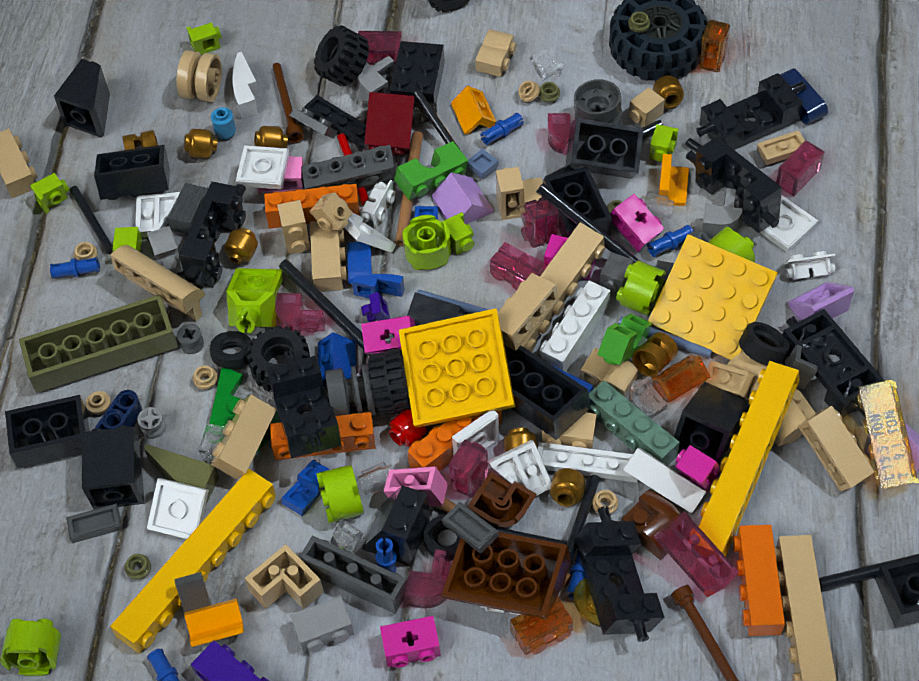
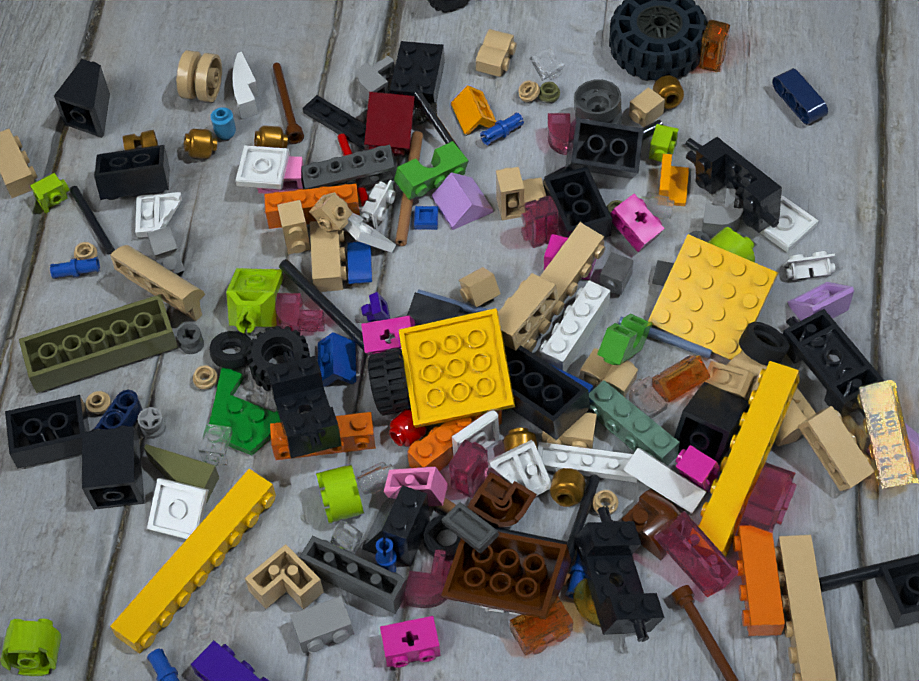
dark grey tile [66,503,123,543] -> none
lime brick [112,227,143,252] -> none
olive plate [124,554,151,580] -> none
dark grey brick [167,182,208,234] -> none
dark grey tile [175,572,212,612] -> none
black brick [179,181,246,290] -> none
light orange panel [184,598,244,647] -> none
lime brick [186,22,222,55] -> none
tan brick [211,394,277,479] -> none
pearl gold head [224,228,258,264] -> none
blue slope [281,460,330,516] -> none
dark grey plate [290,107,338,139] -> none
black tyre [314,25,369,87] -> none
dark grey wheel [325,364,376,416] -> none
blue slope [352,274,405,298] -> none
clear pink brick [358,30,402,65] -> none
lime brick [403,215,451,270] -> none
lime brick [444,212,475,255] -> none
sand blue plate [467,149,499,179] -> none
clear pink brick [490,242,545,290] -> none
black piece [536,183,640,263] -> none
lime brick [616,260,666,316] -> none
olive plate [628,12,650,32] -> none
pearl gold wheel [632,332,678,377] -> none
blue pin [647,225,693,257] -> none
black brick [696,73,806,150] -> none
tan plate [756,130,809,165] -> none
clear pink brick [776,140,825,196] -> none
dark grey panel [784,345,818,389] -> none
none -> tan brick [459,267,501,307]
none -> clear pink brick [742,462,797,533]

